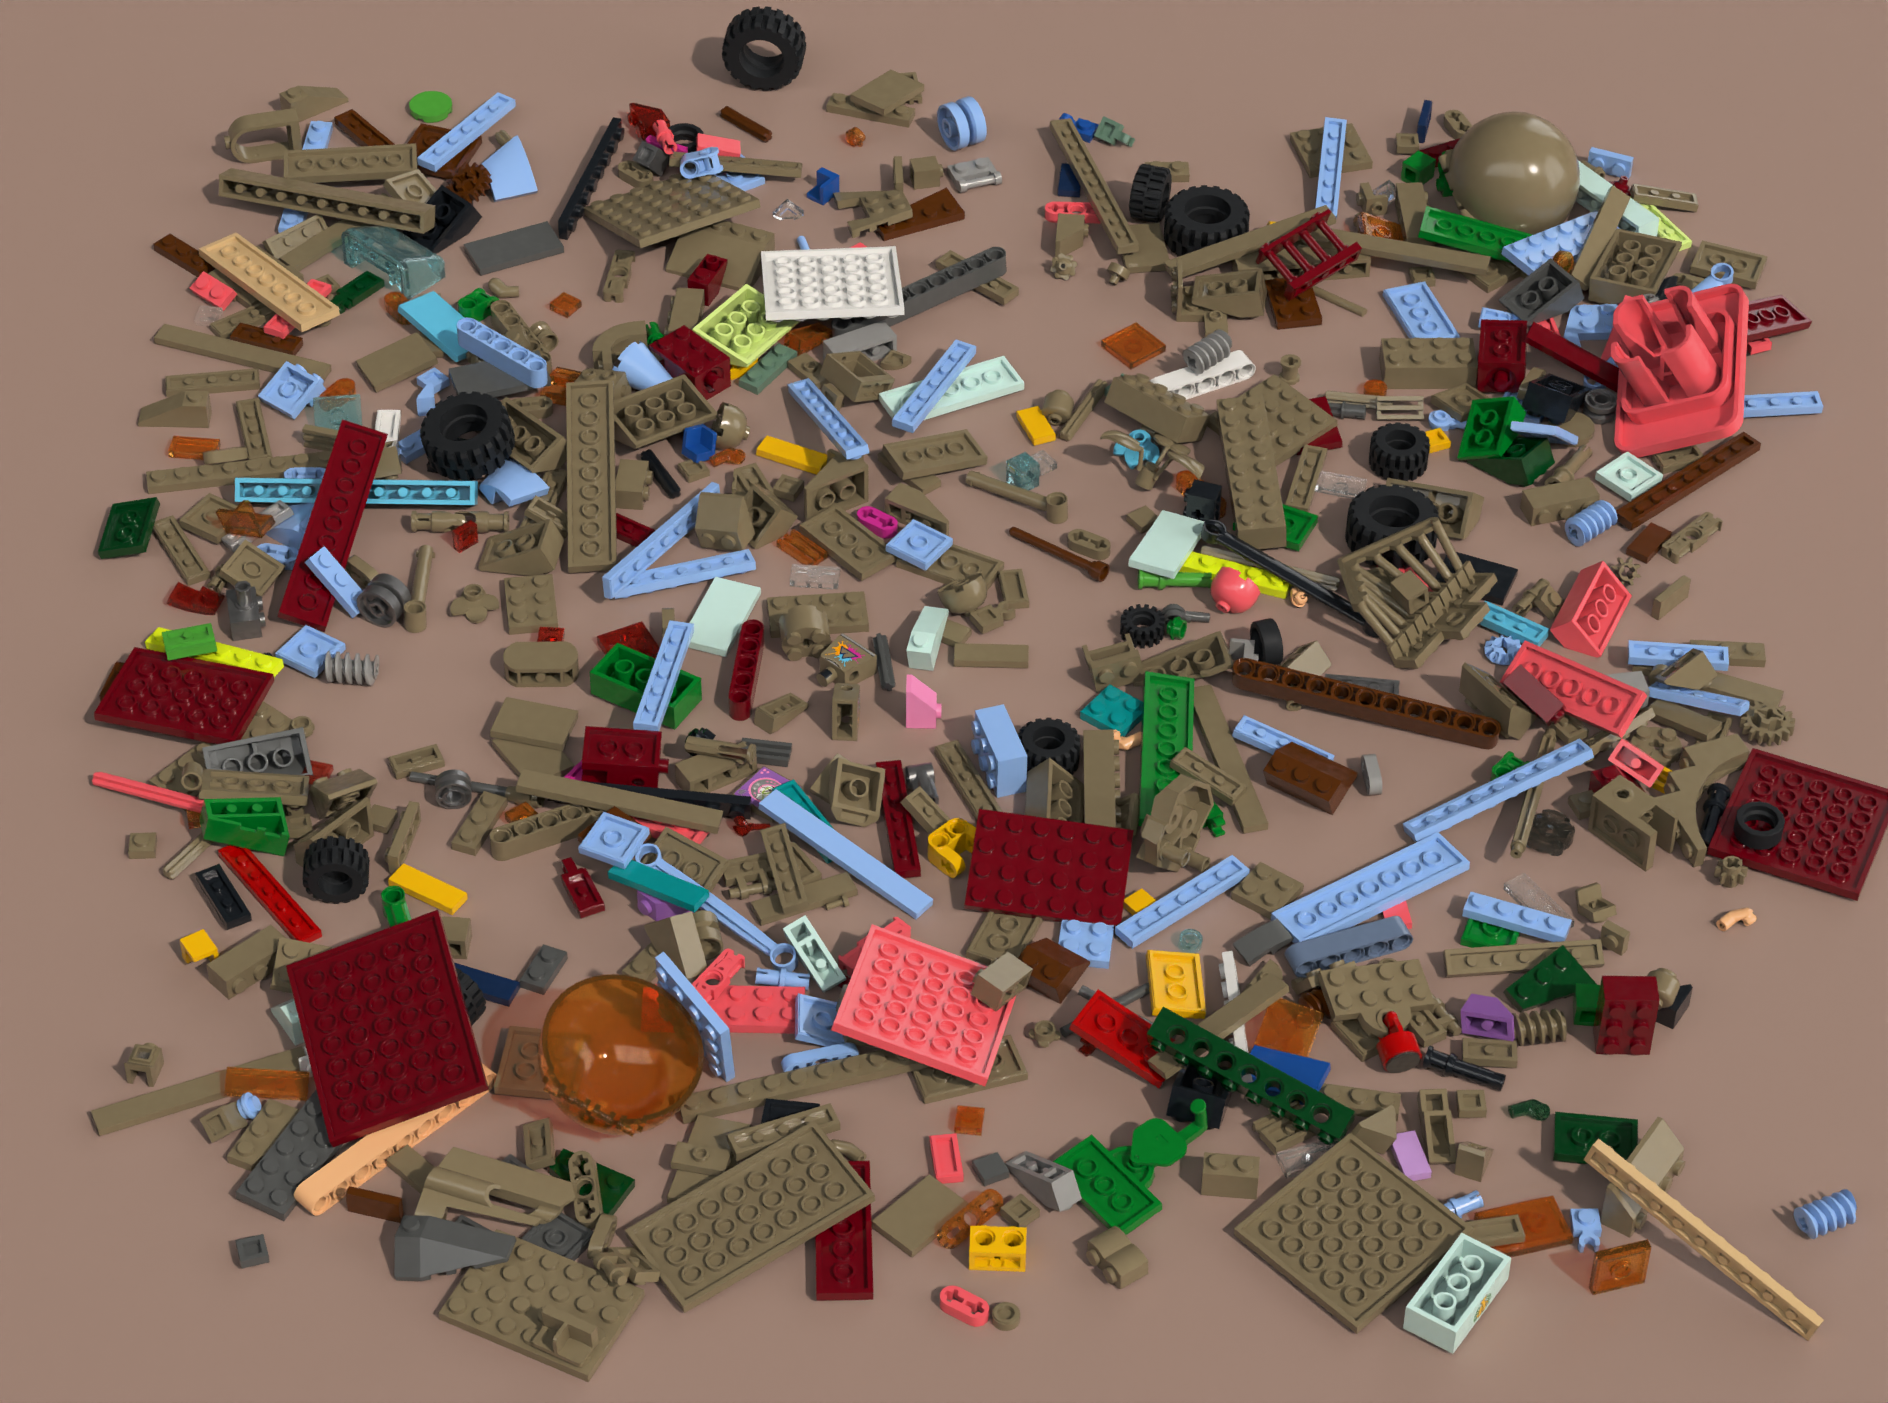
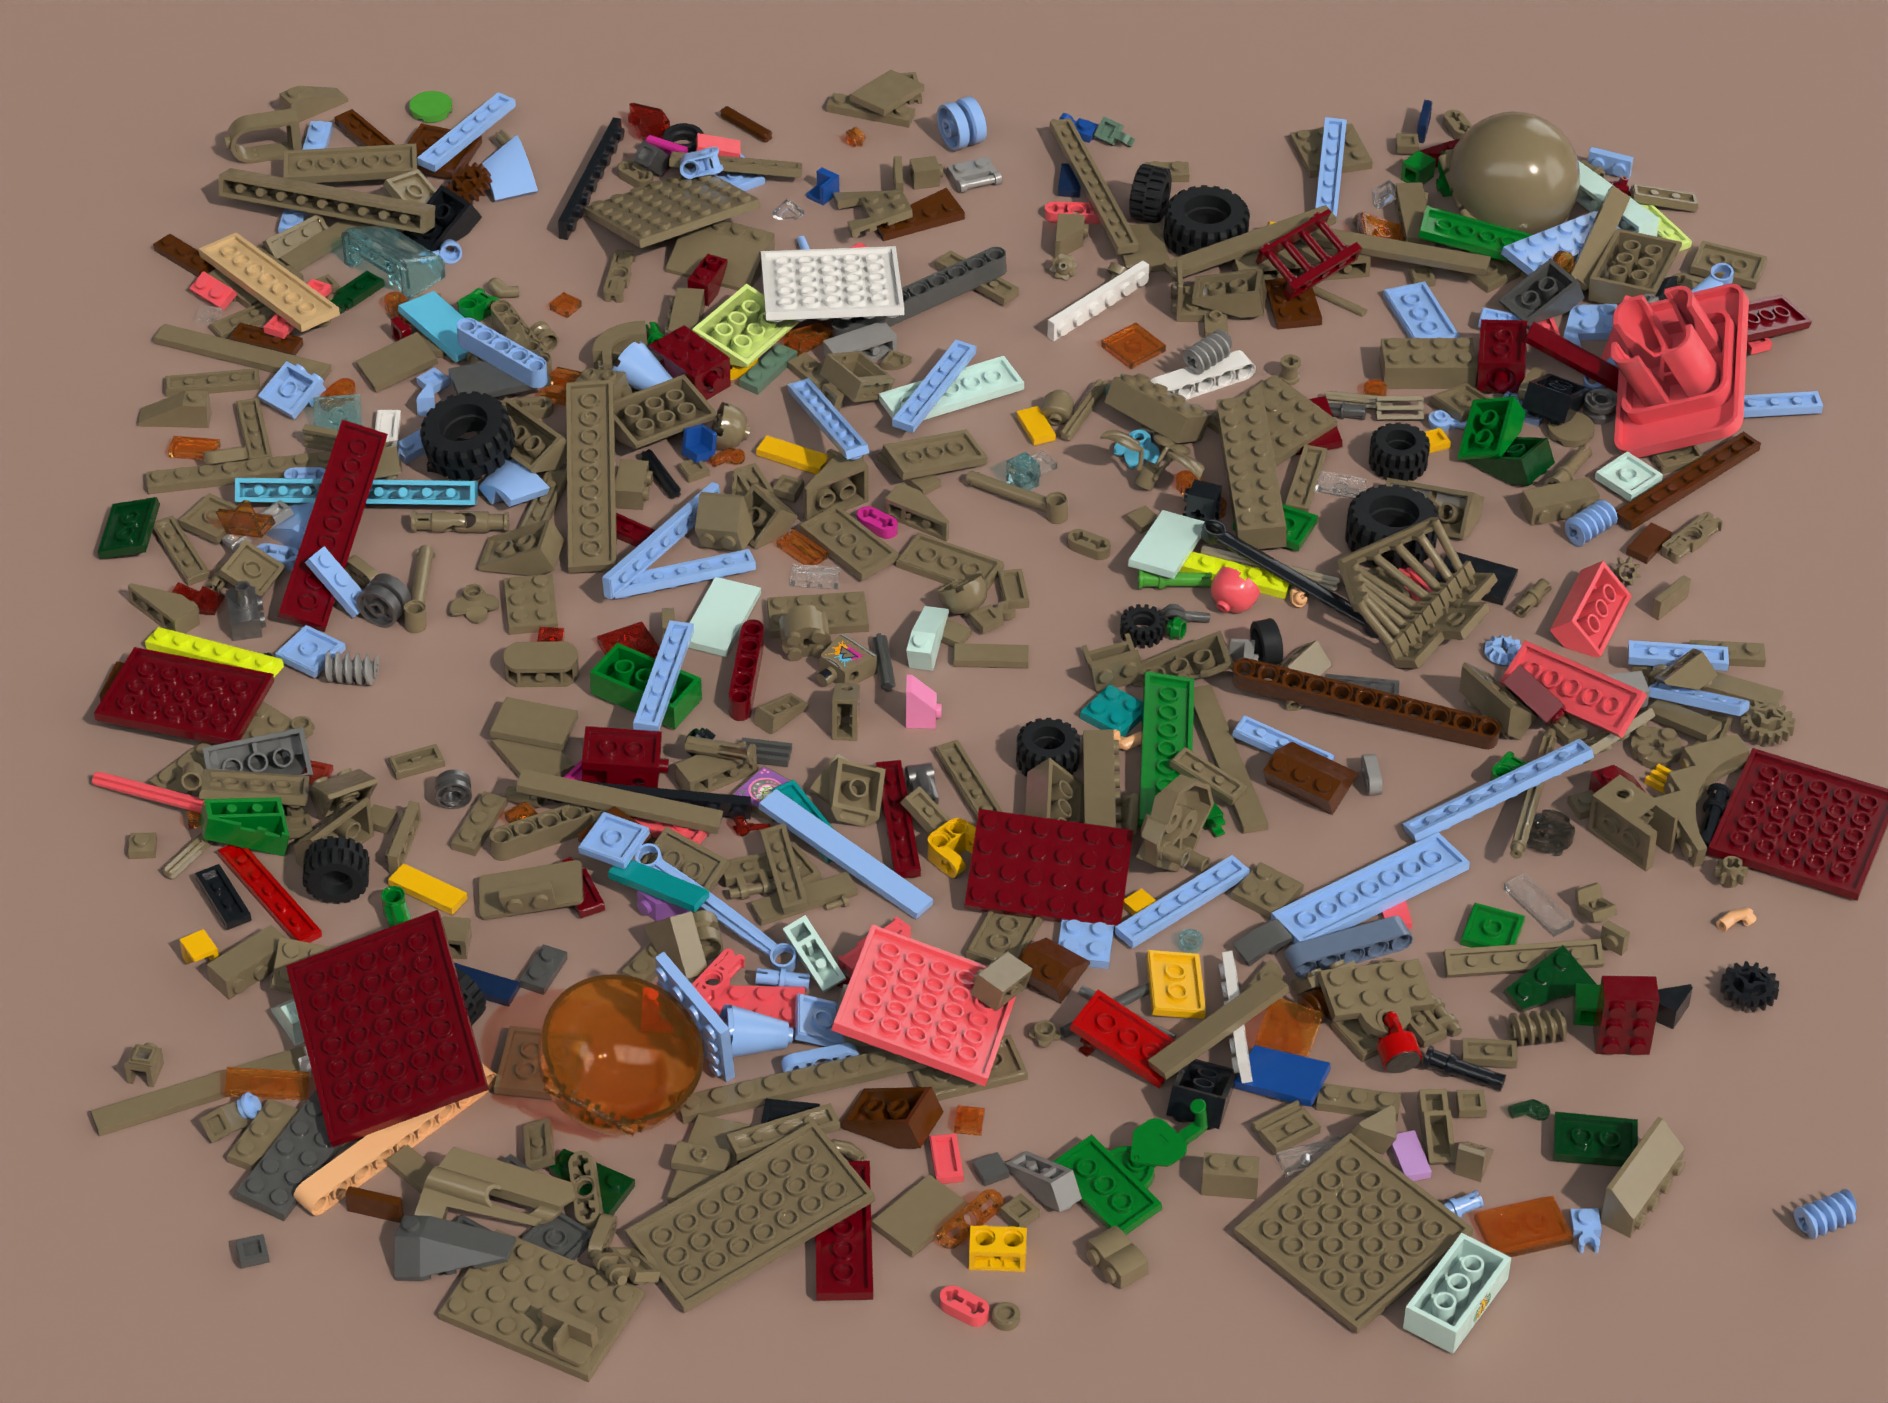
bright green plate [162,623,217,661] -> none
dark grey bar [409,771,507,797] -> none
clear red plate [452,520,478,553] -> none
dark grey tile [464,221,564,276] -> none
dark tan tile [524,495,568,538] -> none
coral pin [653,120,677,154] -> none
black tyre [722,6,806,91] -> none
light blue plate [886,519,953,571] -> none
light blue brick [971,704,1027,798] -> none
reddish brown piece [1009,527,1110,582] -> none
dark green brick [1147,1007,1355,1145] -> none
dark tan bracket [1356,182,1388,216] -> none
dark tan brick [1390,570,1429,615] -> none
medium lavender slope [1461,994,1515,1041] -> none
light blue plate [1462,892,1572,942] -> none
dark tan tile [1466,1214,1526,1247] -> none
medium azure plate [1479,600,1550,646] -> none
light blue tile [1510,421,1579,446] -> none
dark tan plate [1534,584,1565,620] -> none
tan plate [1584,1139,1824,1341] -> none
clear orange tile [1589,1239,1651,1295] -> none
coral slope [1608,739,1664,788] -> none
dark tan head [1647,968,1680,1010] -> none
black tyre [1733,801,1785,850] -> none
none -> dark tan slope [128,583,200,634]
none -> dark red plate [390,316,412,342]
none -> light blue bar [419,239,462,265]
none -> dark tan bracket [479,860,583,920]
none -> light blue cone [720,1004,793,1057]
none -> reddish brown slope [841,1087,944,1149]
none -> white plate [1047,261,1149,342]
none -> black gear [1720,961,1779,1012]

